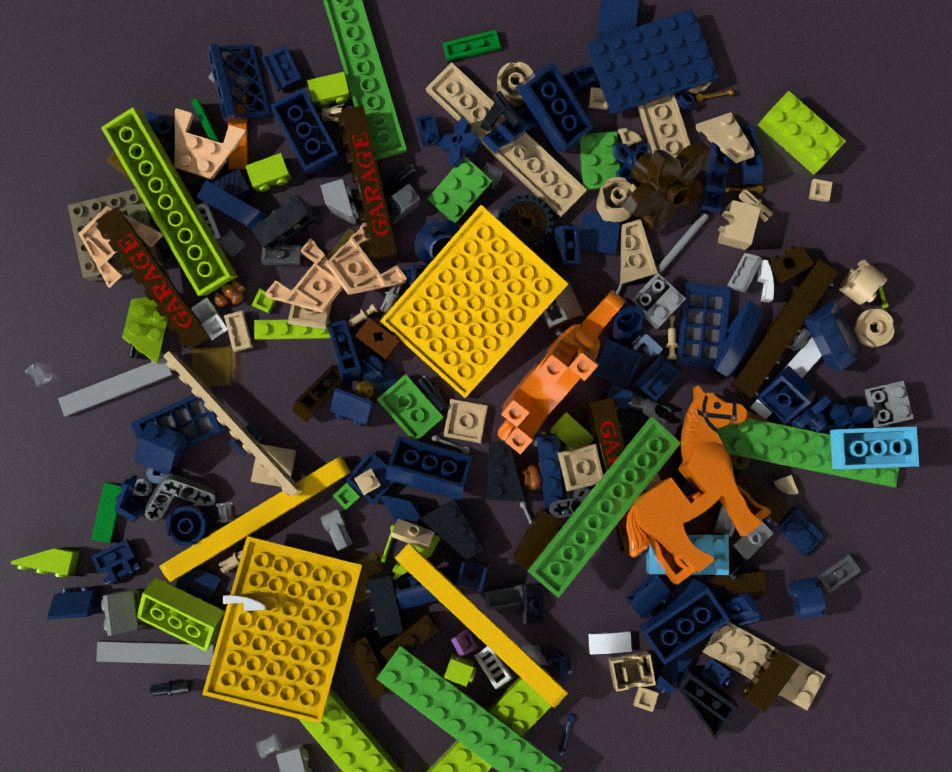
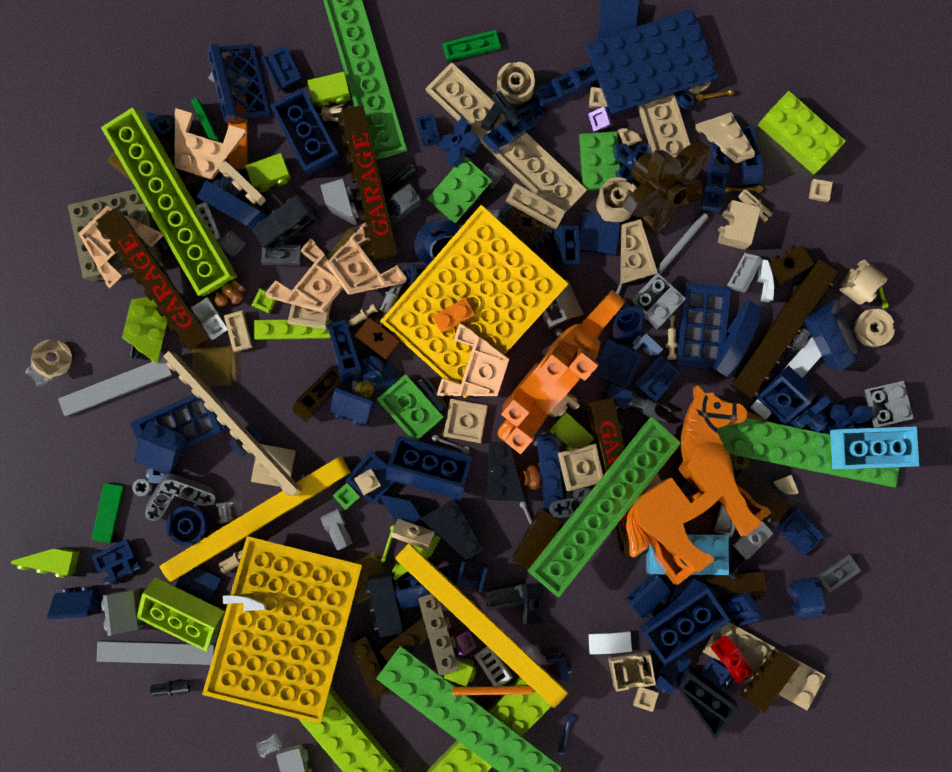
dark blue bracket [115,475,146,523] -> none
dark blue brick [516,62,593,151] -> none
none -> tan plate [31,340,72,379]
none -> tan plate [218,162,266,206]
none -> dark tan bracket [418,594,458,676]
none -> orange plate [432,297,476,333]
none -> light nougat wing [437,323,510,396]
none -> orange bar [452,686,533,695]
none -> tan plate [505,183,565,229]
none -> tan bracket [549,393,580,417]
none -> plate [588,106,613,132]
none -> red bracket [710,635,753,683]

